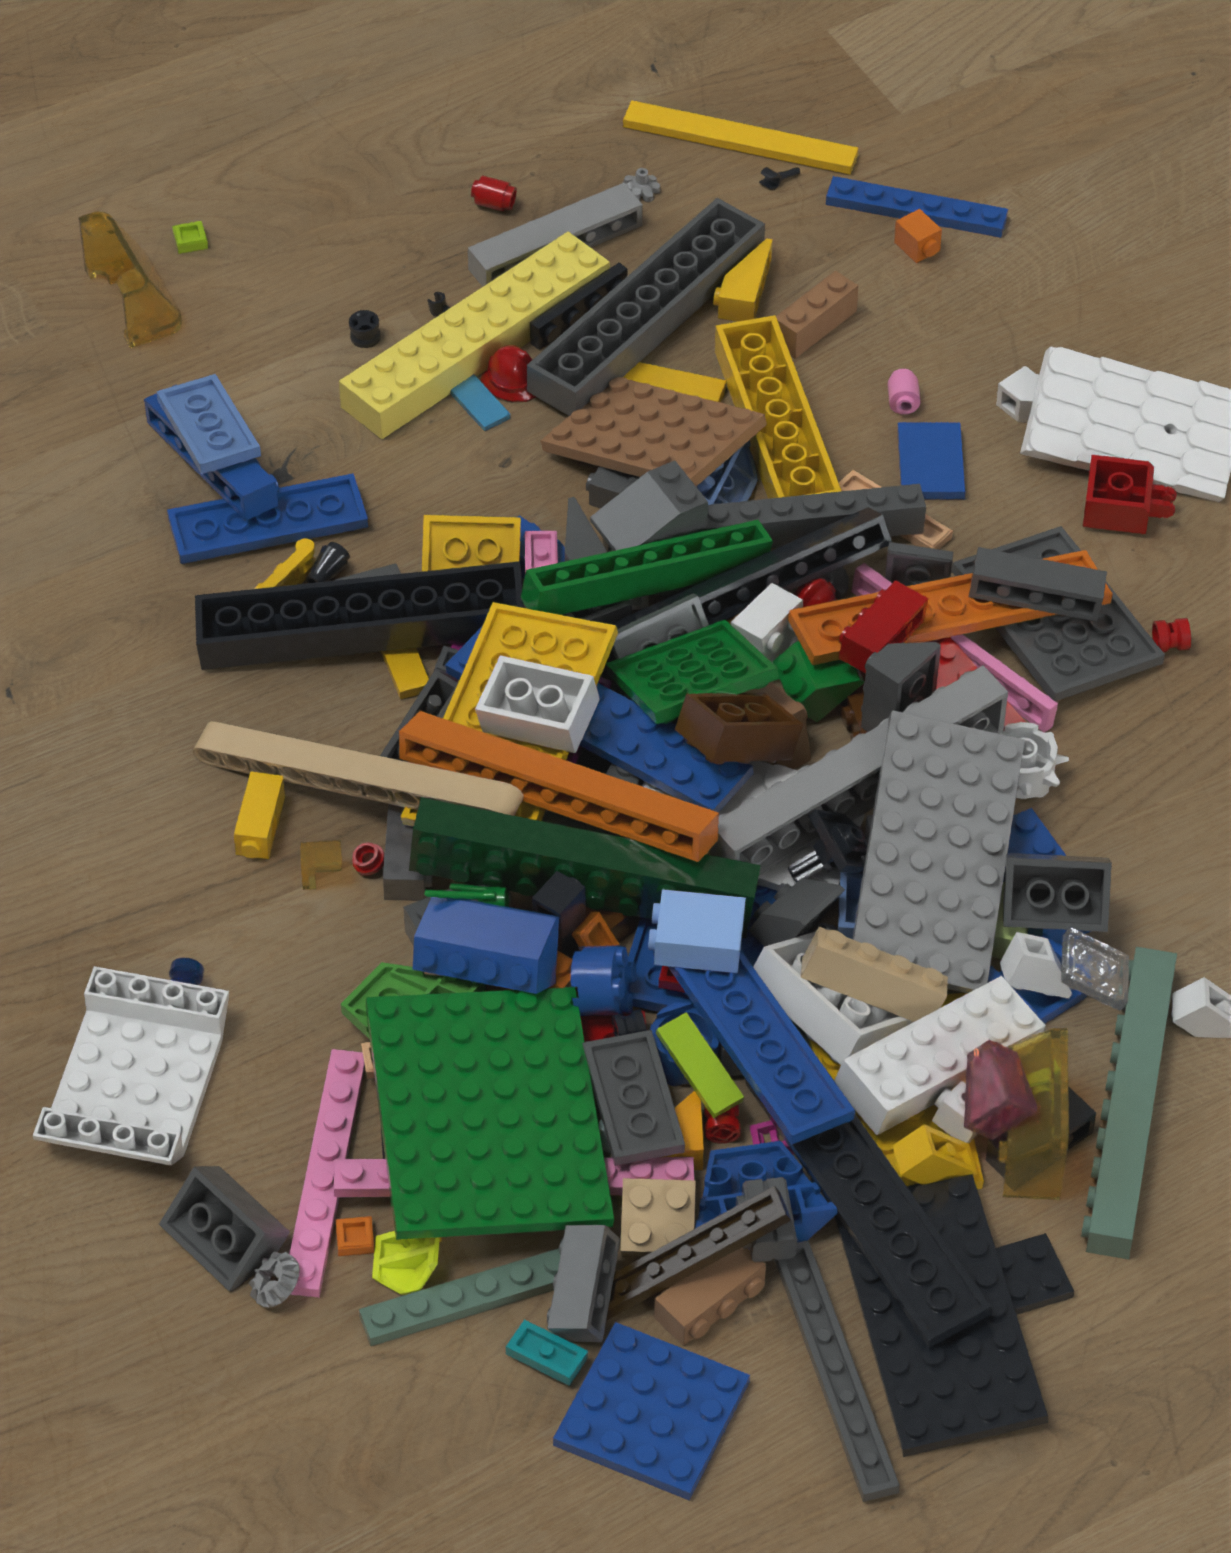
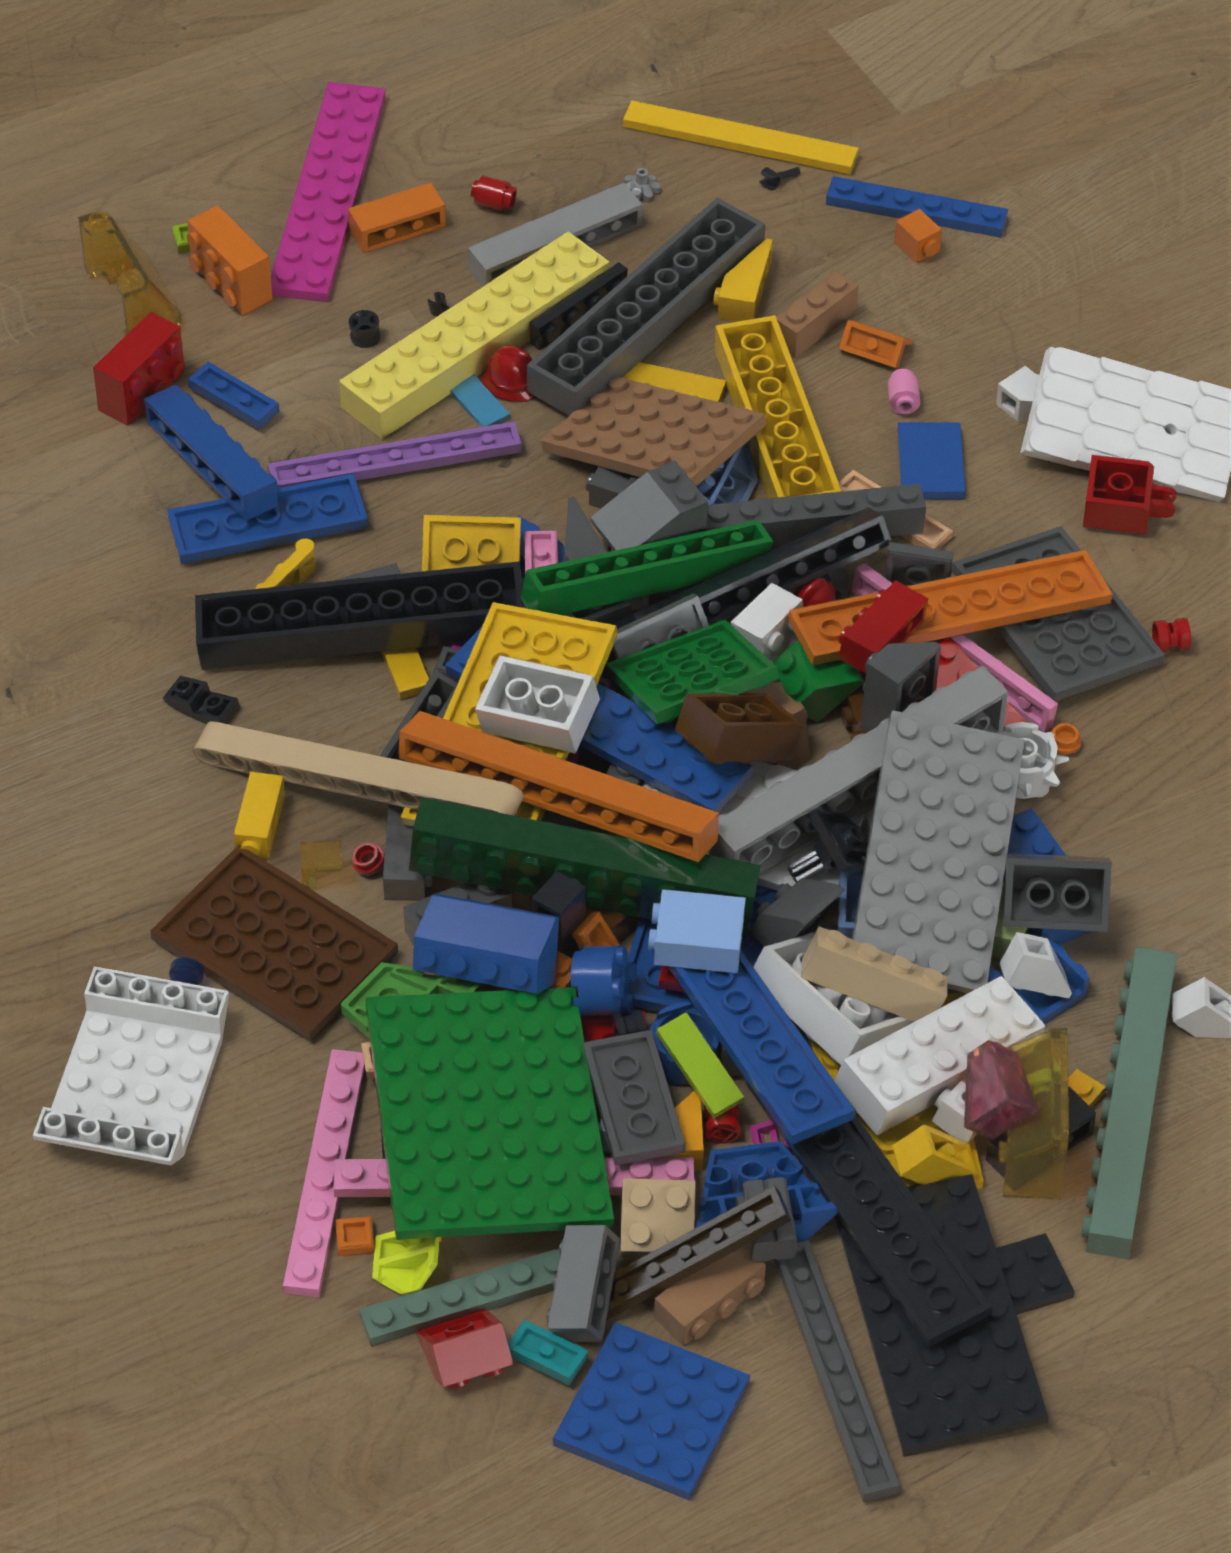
medium blue plate [156,374,261,474] -> none
dark grey slope [159,1166,290,1291] -> none
light grey gear [249,1251,299,1308] -> none
black cone [306,542,350,583] -> none
green plant [424,883,509,907] -> none
dark grey brick [968,547,1107,622] -> none
clear plate [1061,927,1129,1011] -> none
none -> red brick [93,312,185,426]
none -> reddish brown plate [150,845,398,1041]
none -> black slope [163,675,241,724]
none -> orange brick [186,205,273,316]
none -> blue plate [188,361,280,429]
none -> medium lavender plate [268,421,522,488]
none -> dark pink plate [271,82,386,302]
none -> orange brick [348,182,446,253]
none -> slope [416,1309,513,1389]
none -> orange panel [838,319,913,368]
none -> orange plate [1051,723,1082,755]
none -> yellow plate [1056,1069,1106,1108]

